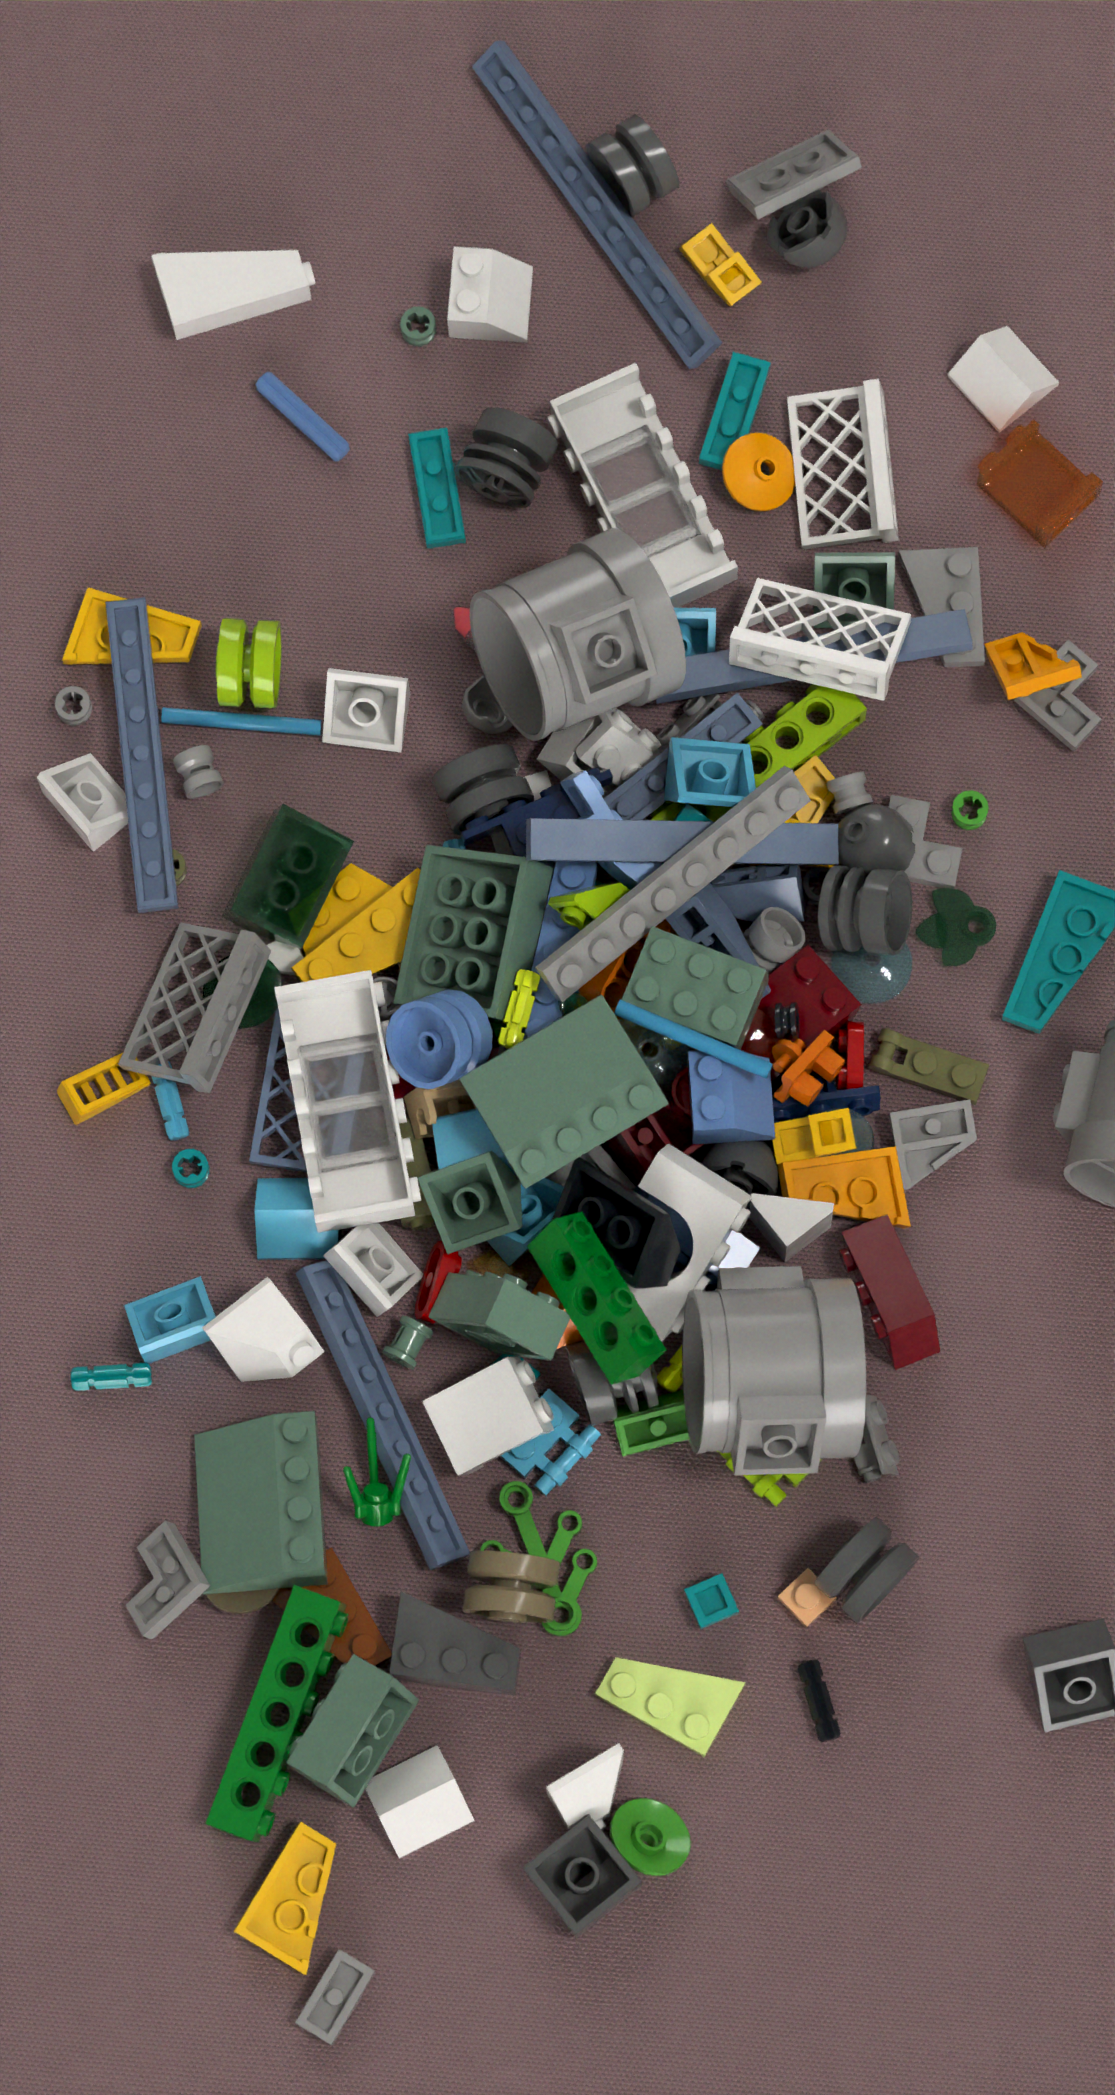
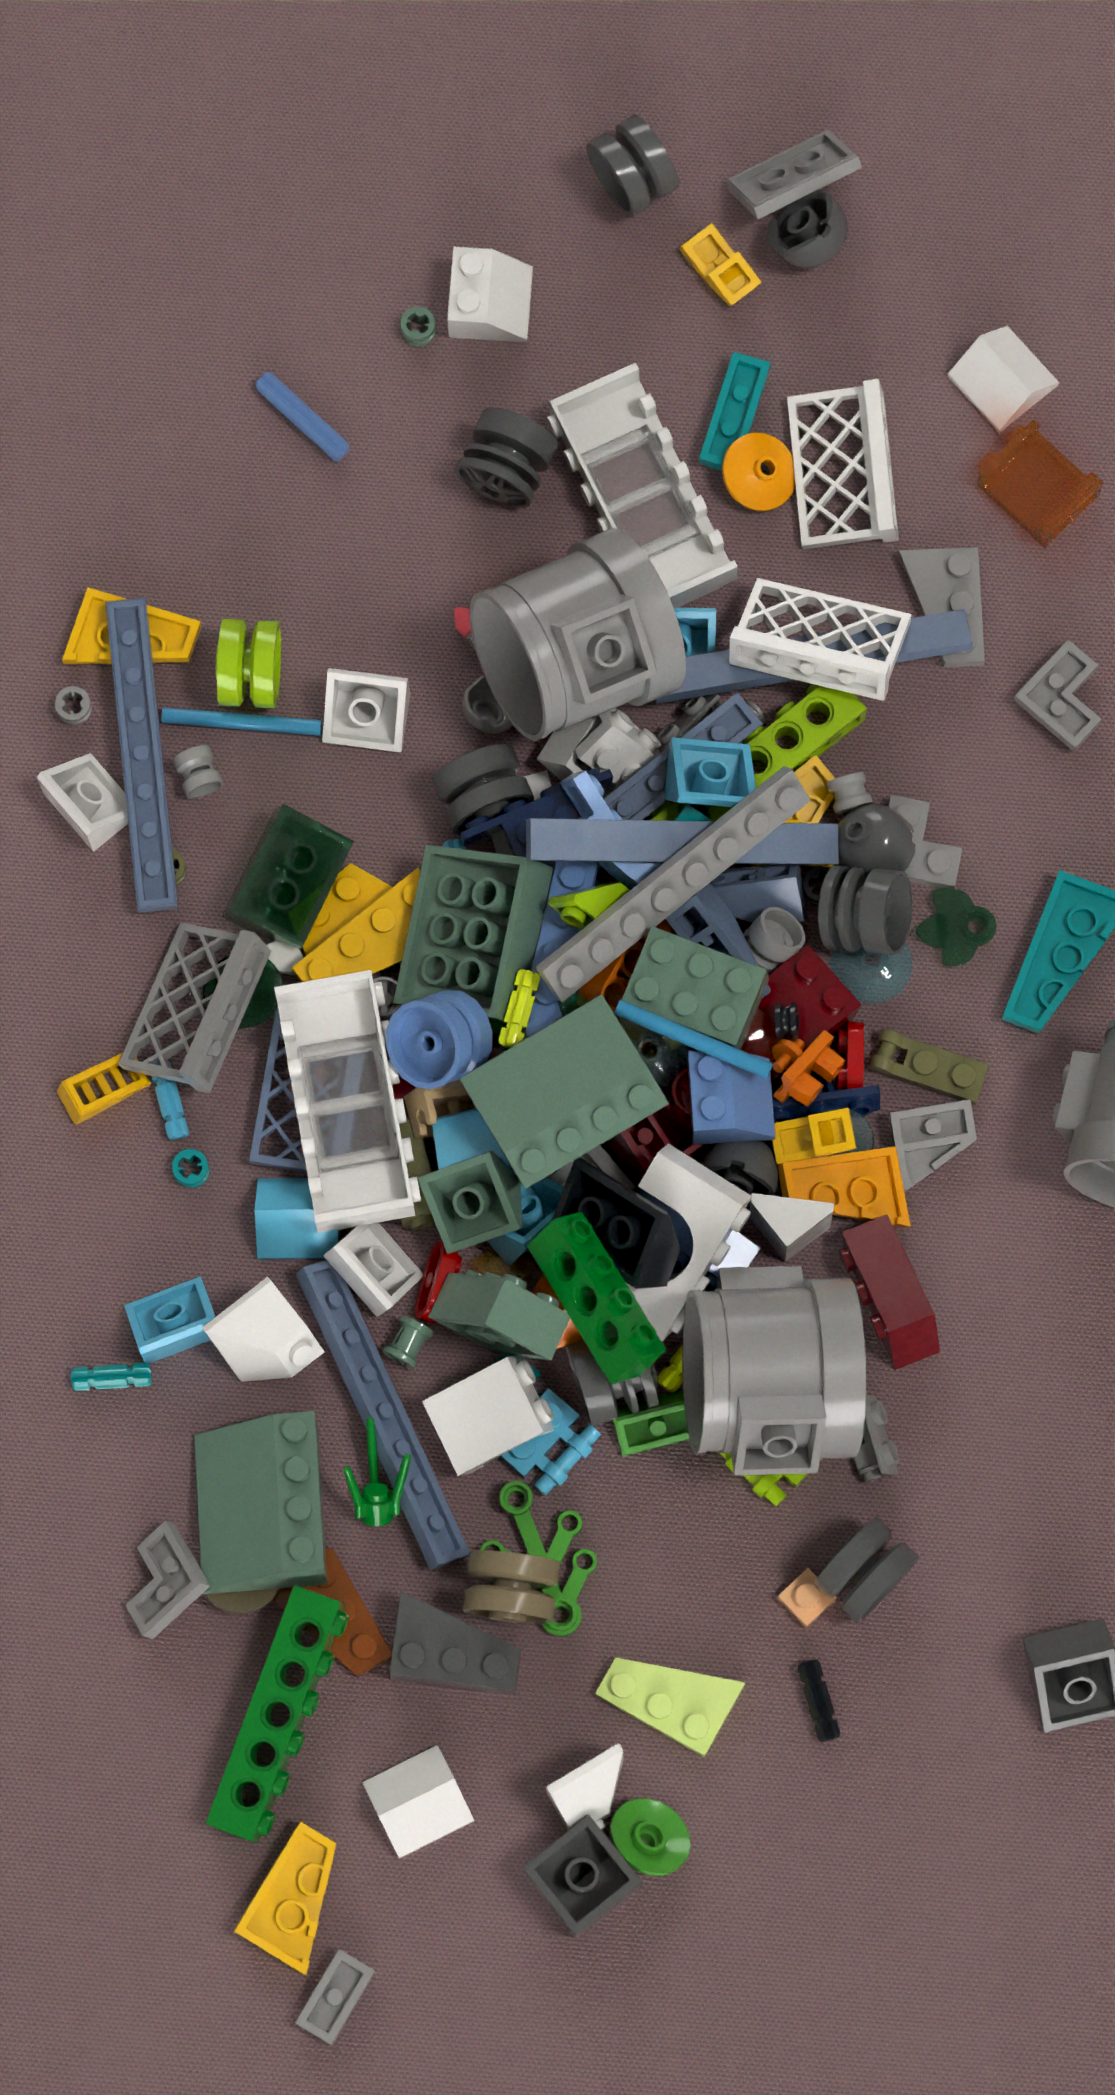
white slope [151,250,316,340] -> none
sand green brick [286,1654,419,1808] -> none
teal tile [408,428,466,549] -> none
sand blue plate [472,41,722,369] -> none
teal plate [684,1573,739,1629] -> none
sand green slope [813,552,895,628] -> none
bright green bush [951,790,989,830] -> none
light orange wing [984,632,1082,700] -> none

